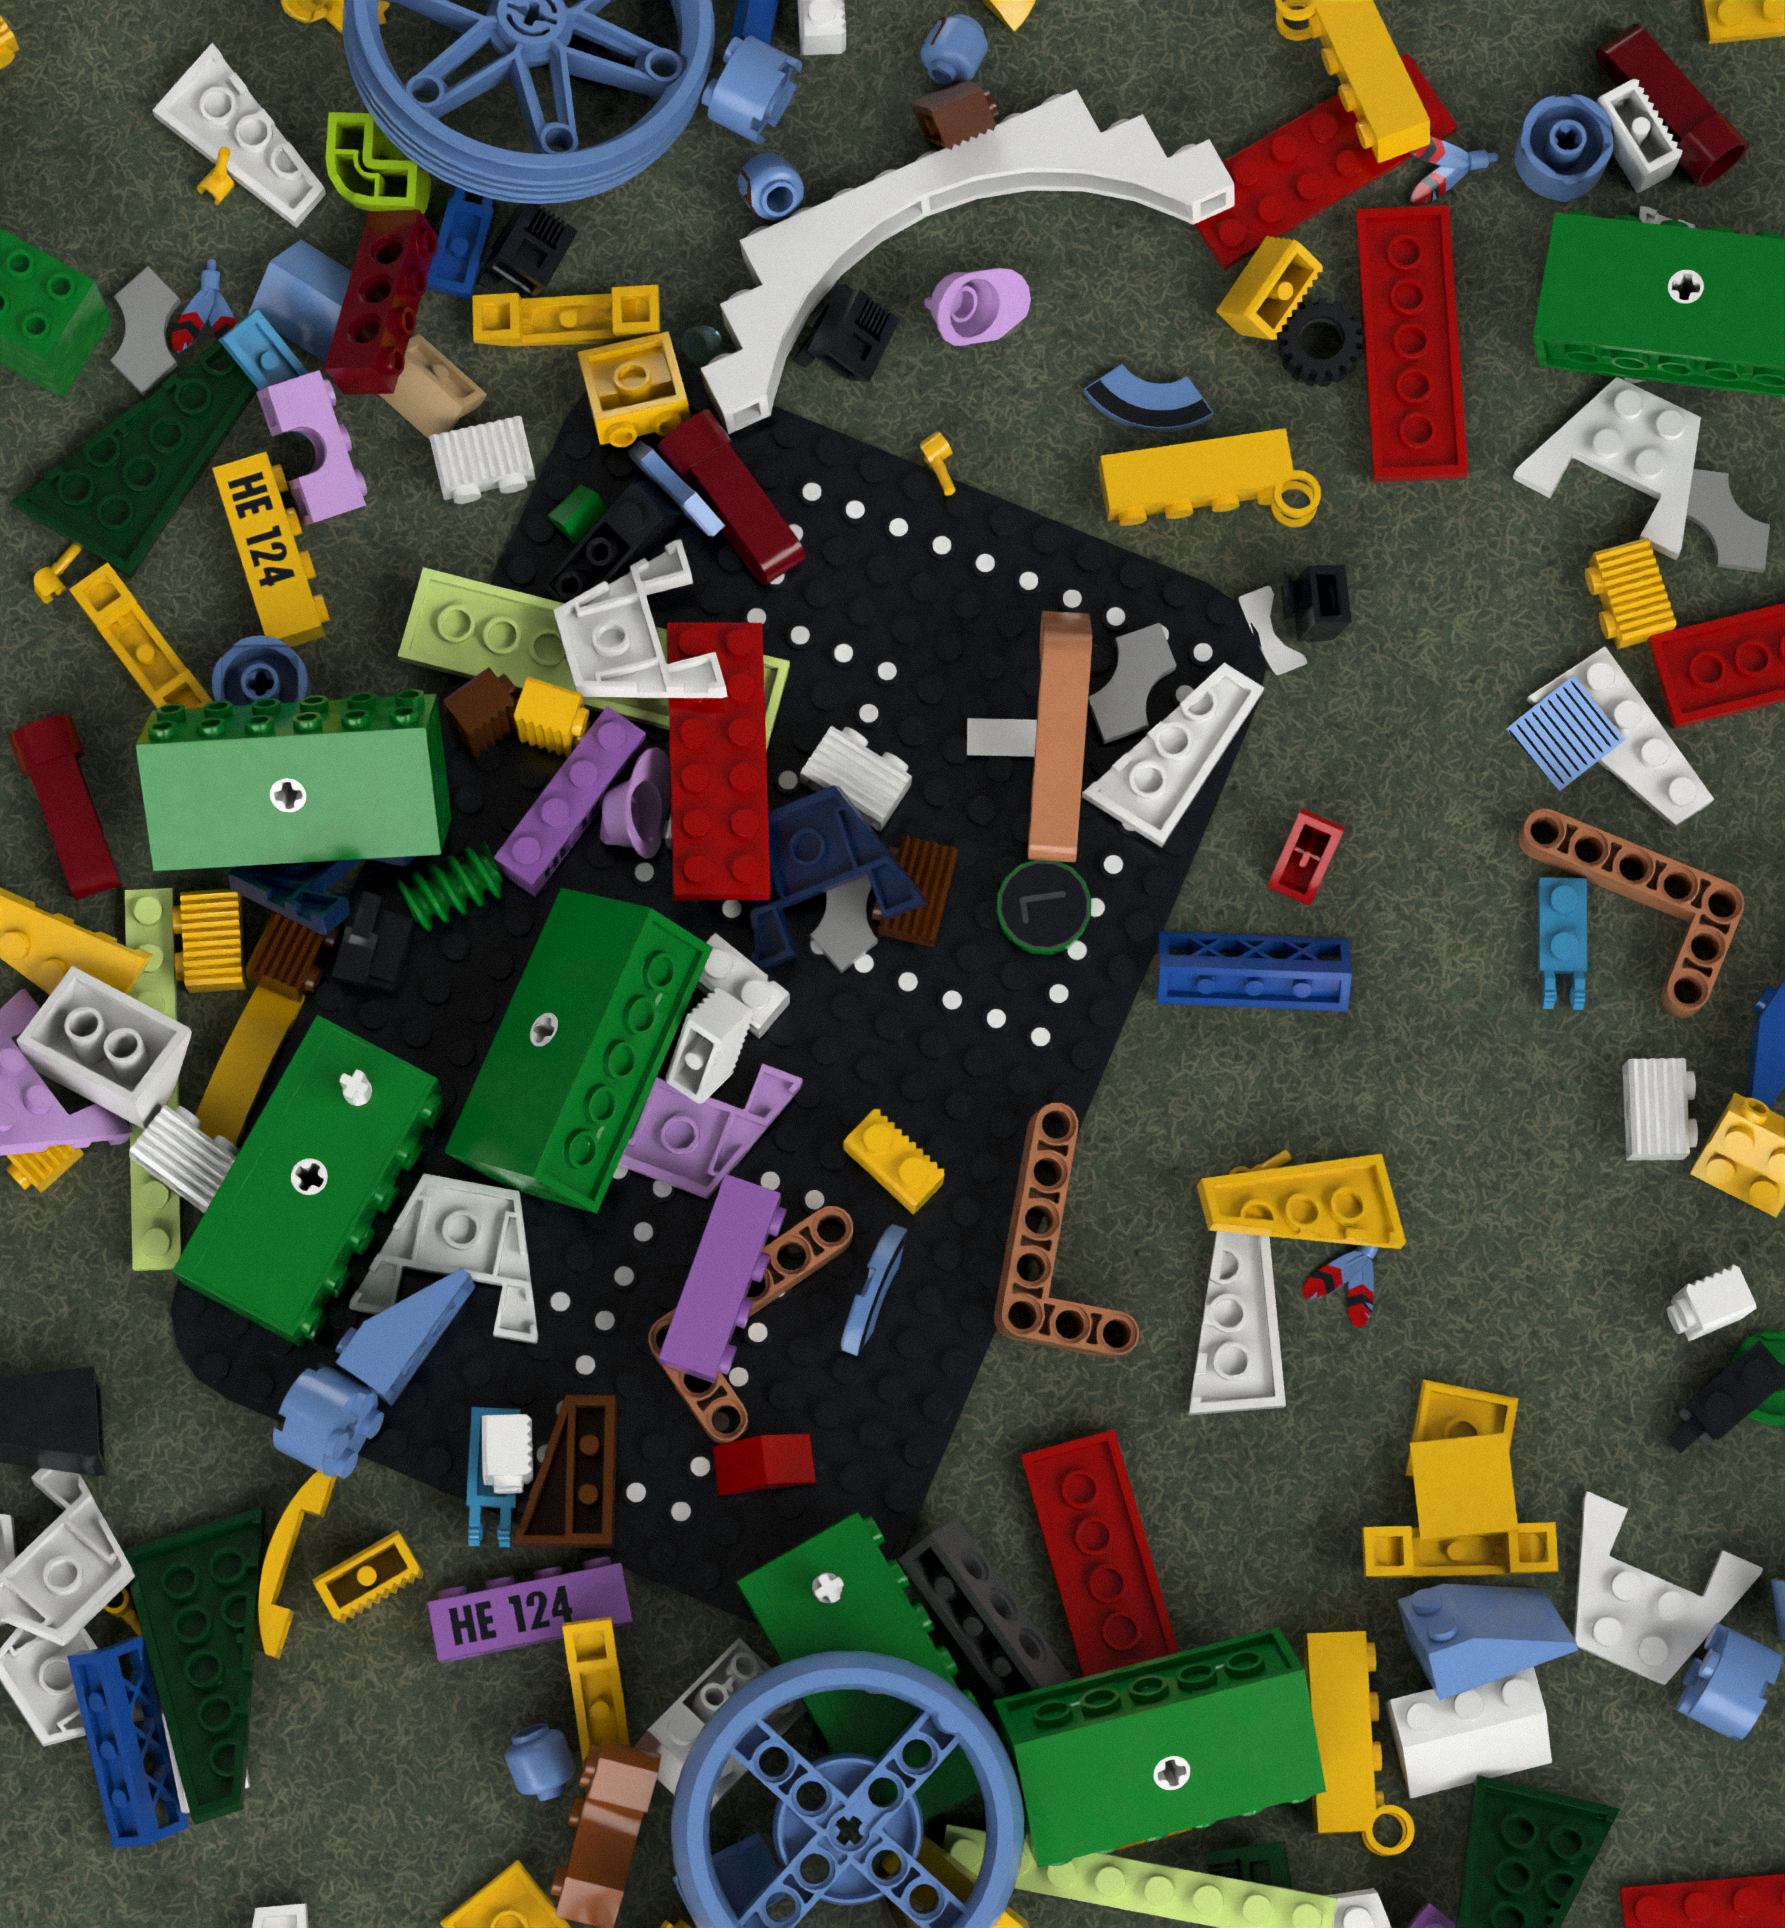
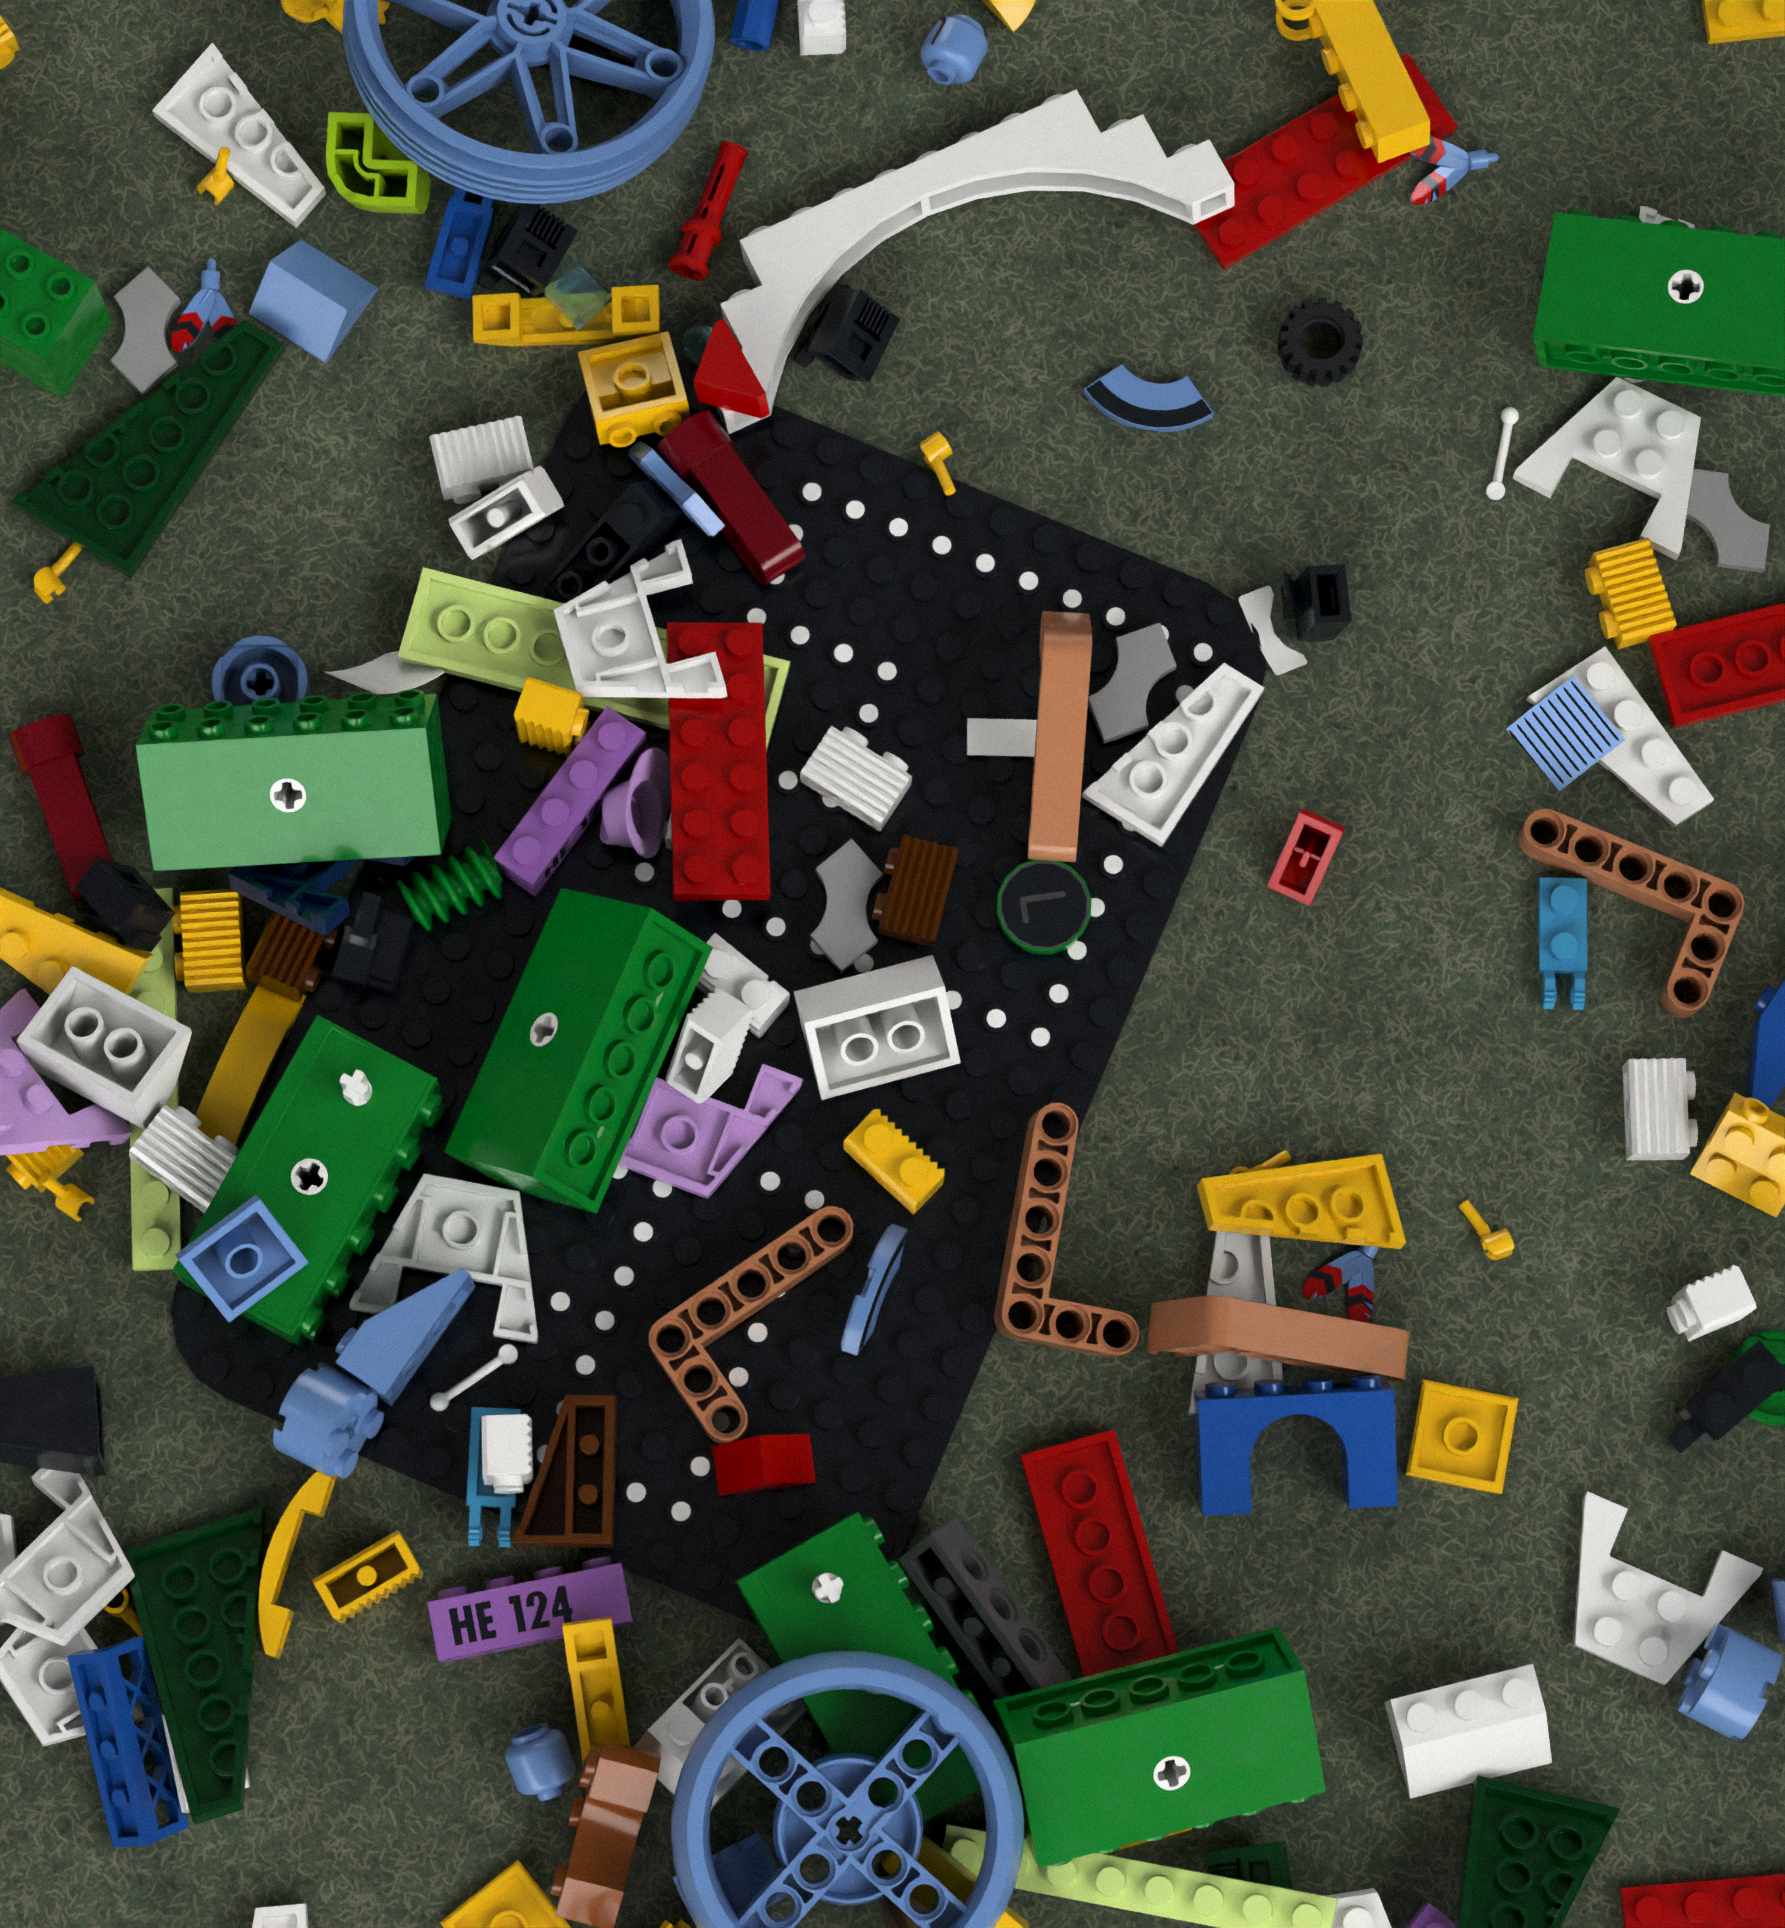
yellow slope [69,562,213,709] -> none
yellow brick [212,451,330,647] -> none
dark azure hinge [218,309,309,440] -> none
lavender arch [256,370,367,526] -> none
dark red brick [324,209,438,395] -> none
tan panel [378,334,487,440] -> none
reddish brown brick [442,667,520,757] -> none
green slope [547,484,608,546] -> none
medium lavender brick [658,1174,787,1384] -> none
medium blue brick [701,35,802,145] -> none
medium blue head [738,152,804,221] -> none
dark blue wing [750,785,928,971] -> none
reddish brown brick [911,80,999,150] -> none
lavender piece [924,268,1031,346] -> none
yellow hinge [1098,428,1321,527] -> none
blue fence [1157,931,1352,1011] -> none
yellow brick [1216,236,1323,340] -> none
yellow hinge [1303,1631,1415,1856] -> none
red plate [1354,205,1468,482] -> none
yellow slope [1362,1522,1558,1578] -> none
medium blue slope [1397,1584,1578,1700] -> none
yellow tile [1409,1432,1519,1542] -> none
medium blue brick [1514,94,1614,202] -> none
dark red beam [1596,23,1749,187] -> none
white brick [1596,79,1683,193] -> none
none -> yellow hand [39,1172,94,1222]
none -> black piece [75,857,175,952]
none -> medium blue slope [175,1195,309,1322]
none -> white sticker [324,651,446,695]
none -> white hinge [430,1344,518,1411]
none -> white brick [448,465,564,560]
none -> clear light blue slope [543,266,612,331]
none -> red pin [668,141,748,281]
none -> red slope [693,318,770,419]
none -> white slope [794,955,961,1100]
none -> nougat beam [1146,1296,1409,1382]
none -> blue arch [1194,1374,1398,1516]
none -> yellow hand [1459,1200,1514,1260]
none -> white hinge [1486,407,1519,500]

